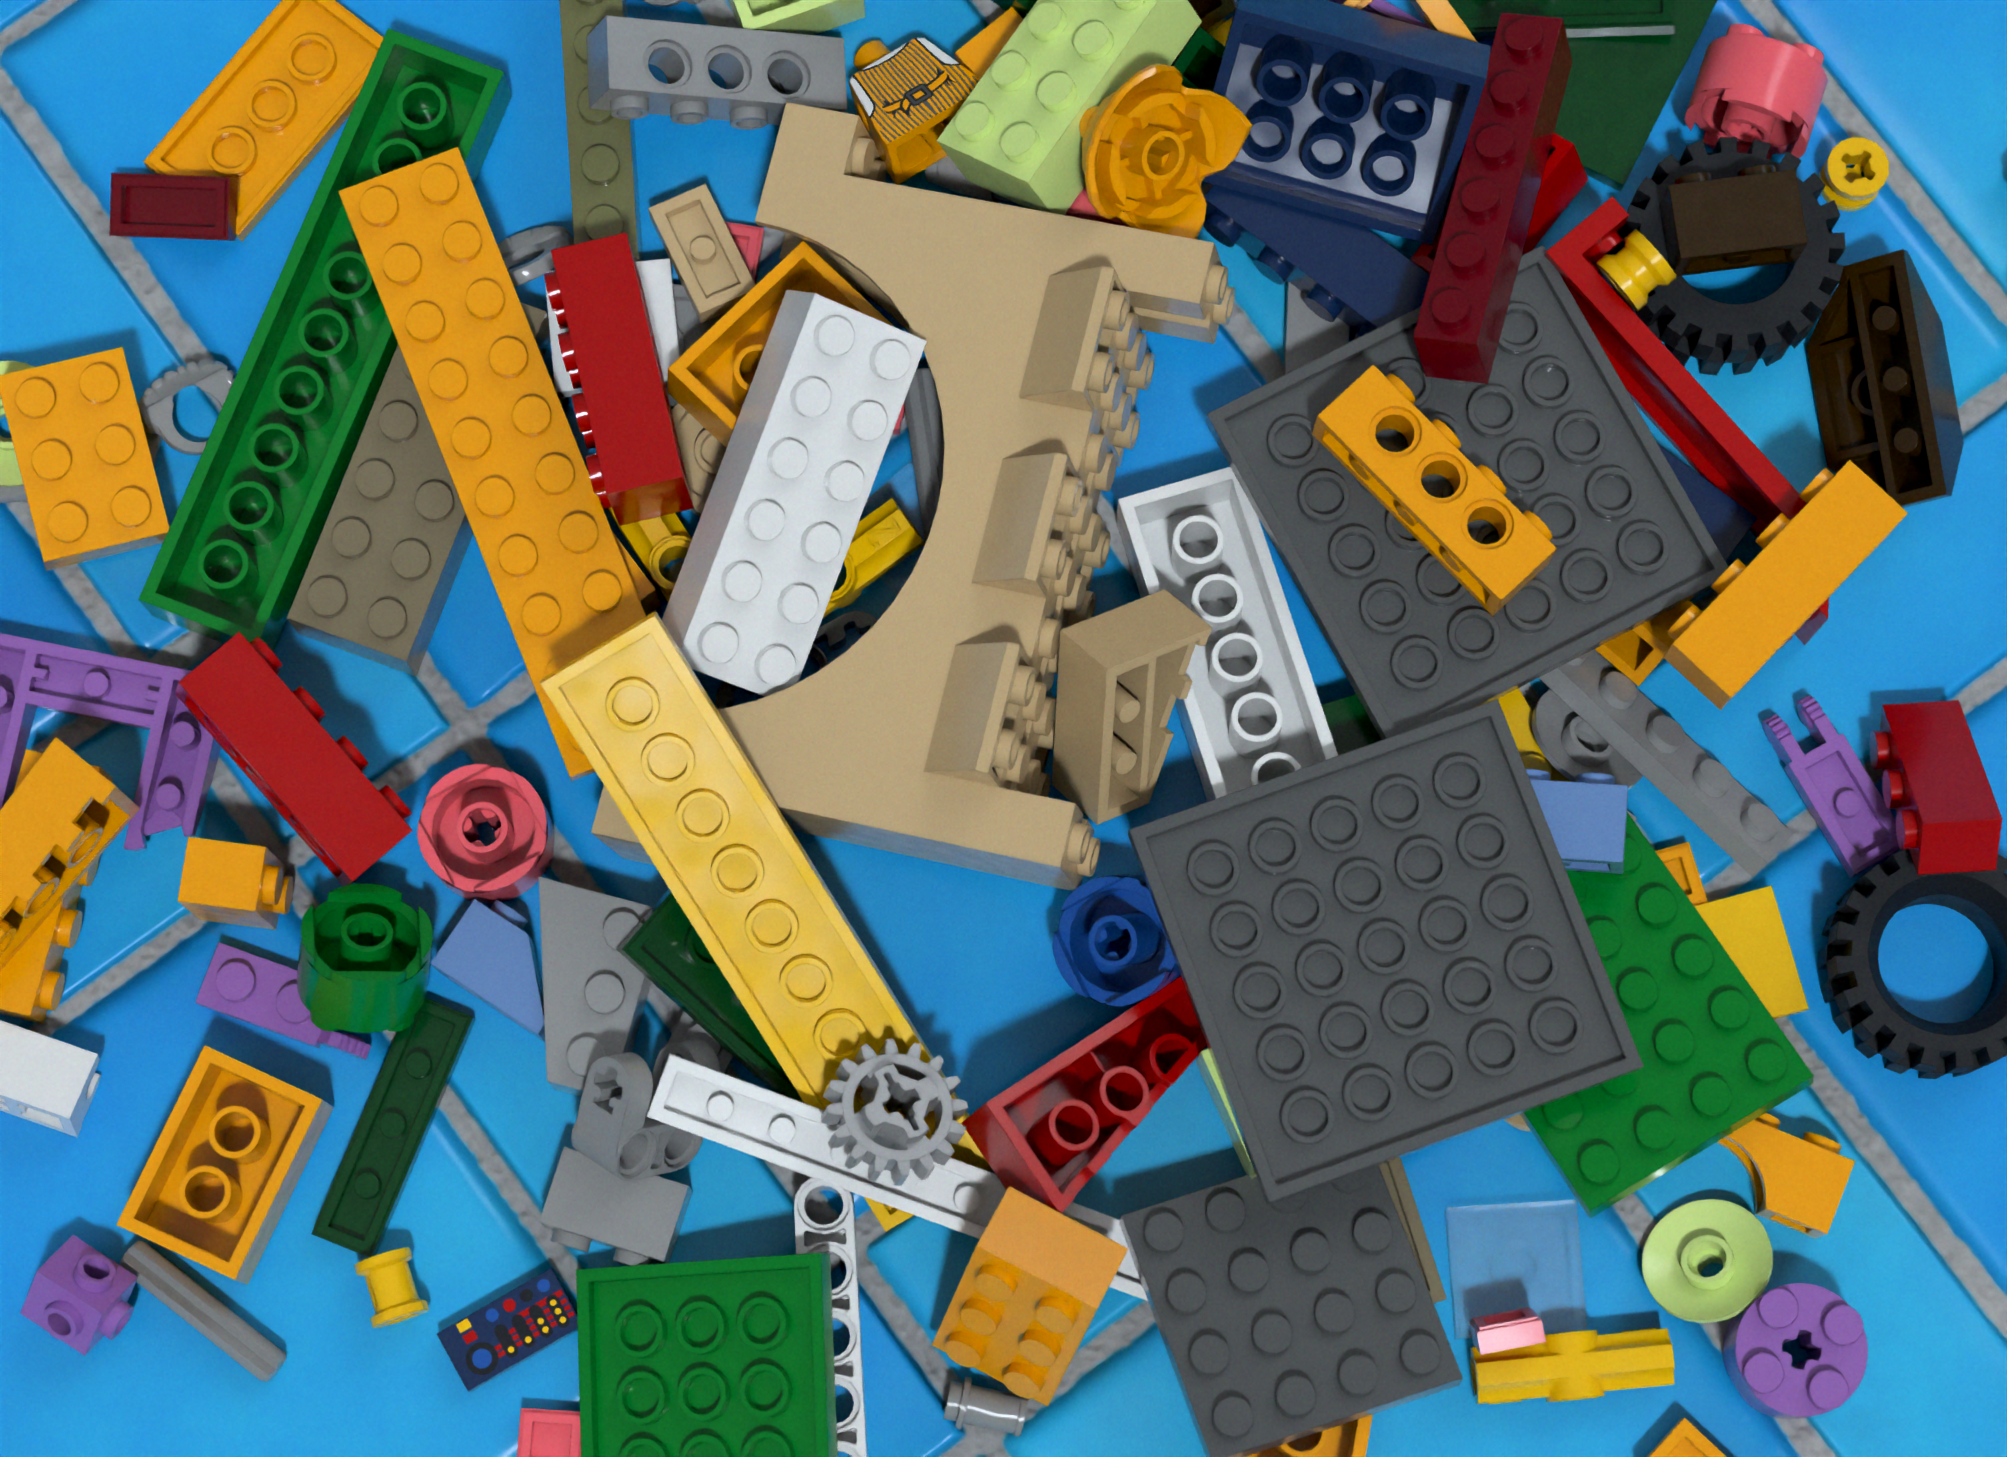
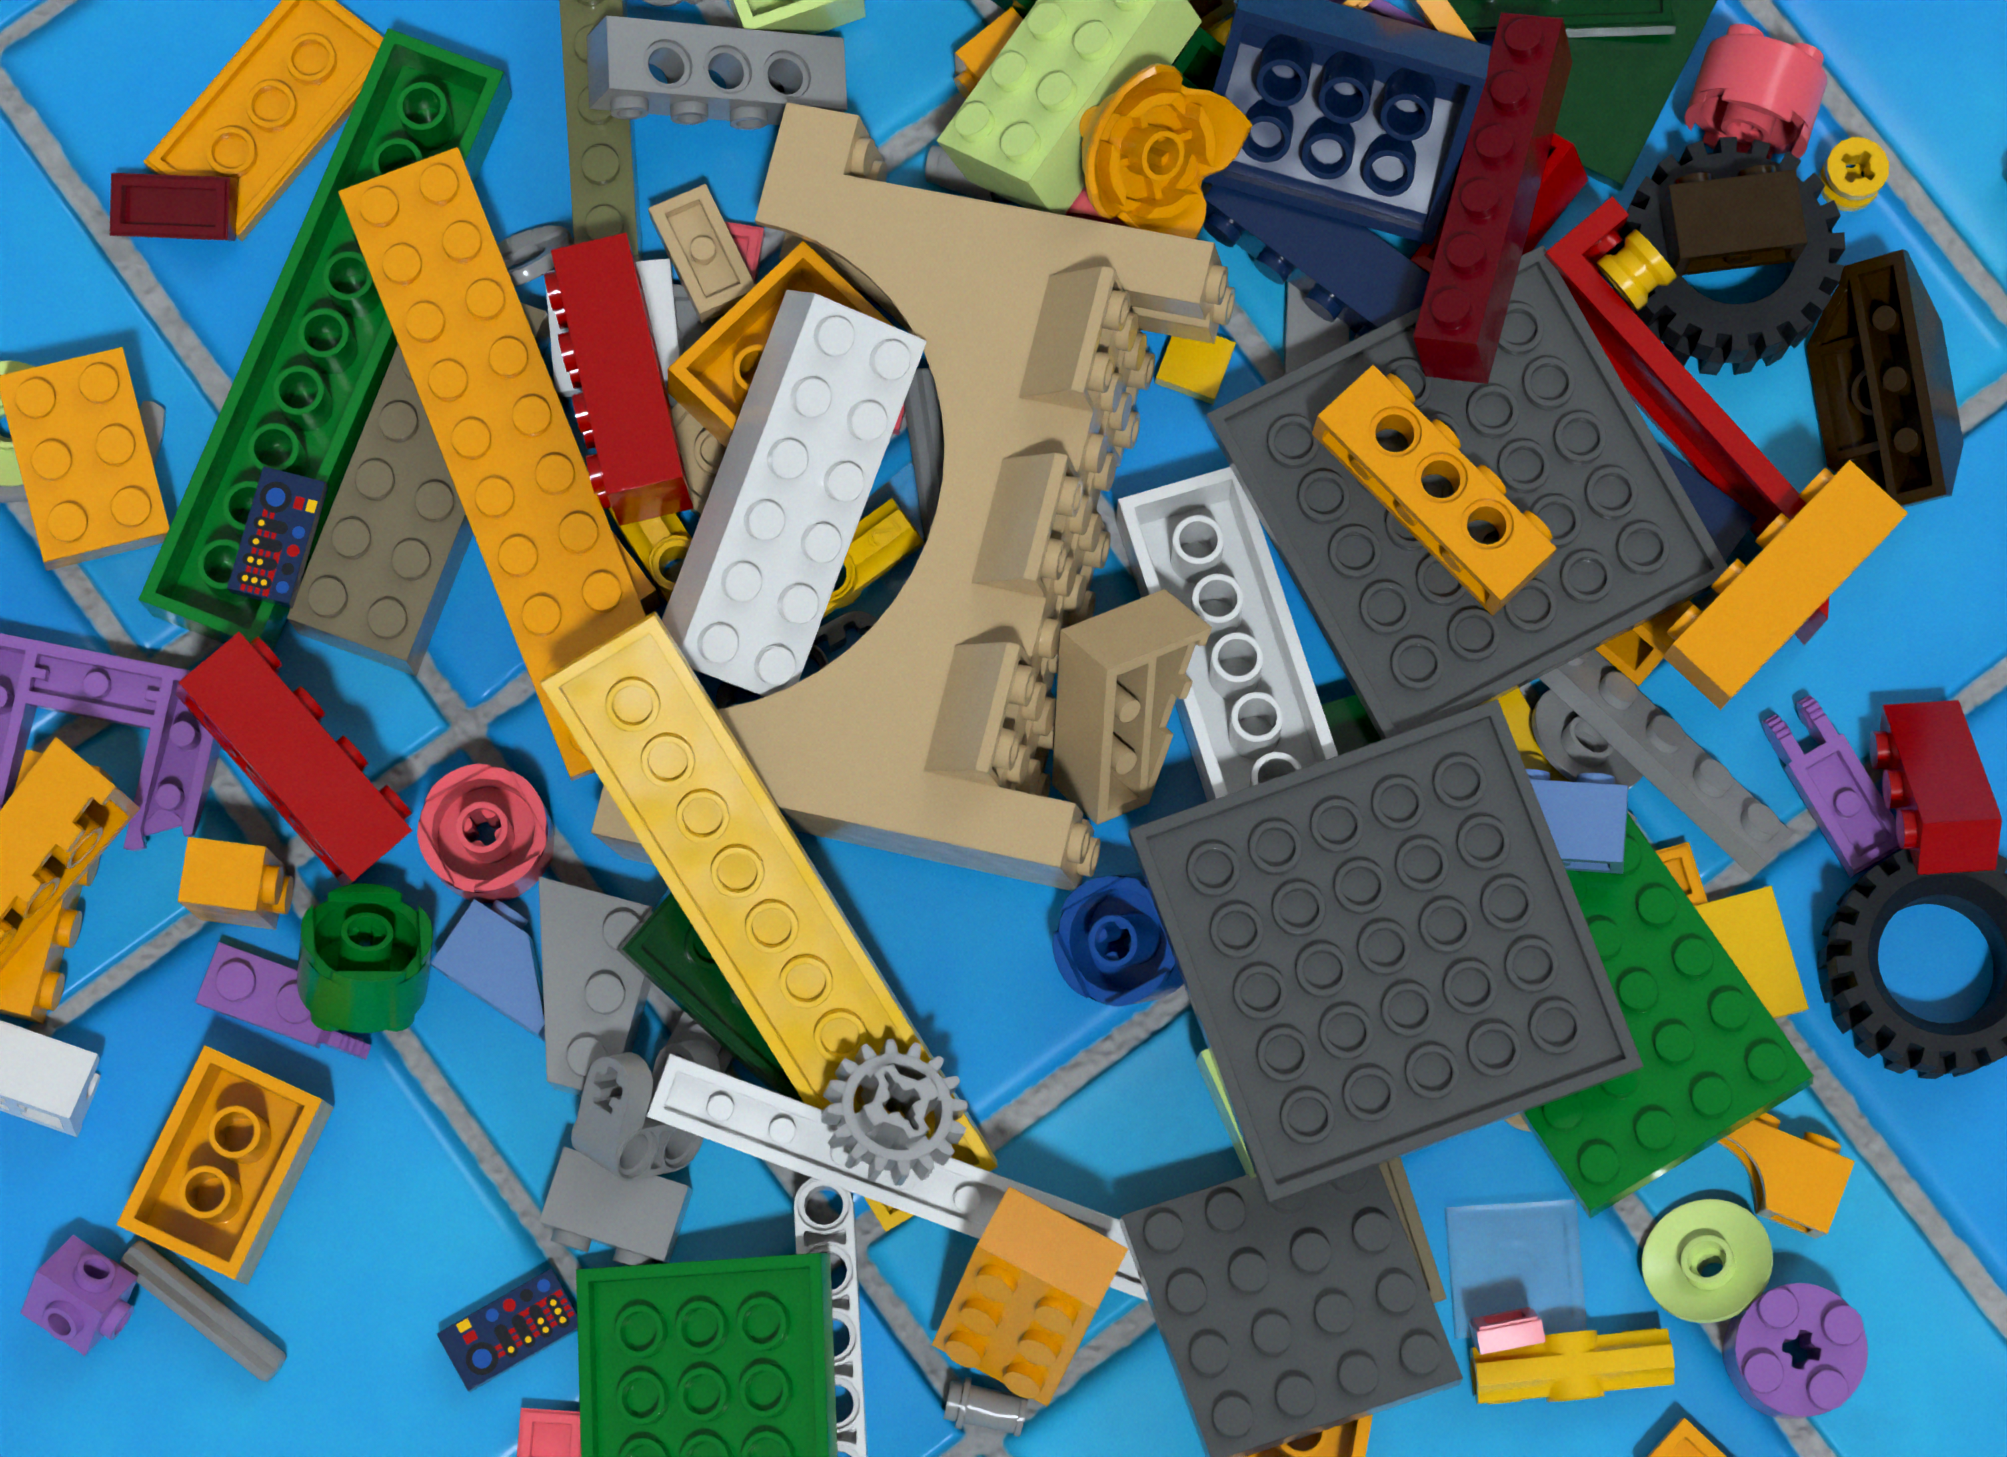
light grey piece [138,359,235,455] -> none
dark green tile [311,998,475,1258] -> none
yellow bush [354,1247,429,1328] -> none
light orange torso [849,38,980,185] -> none
red wedge [961,976,1207,1214] -> none
none -> tile [227,466,328,609]
none -> yellow tile [1155,335,1236,405]

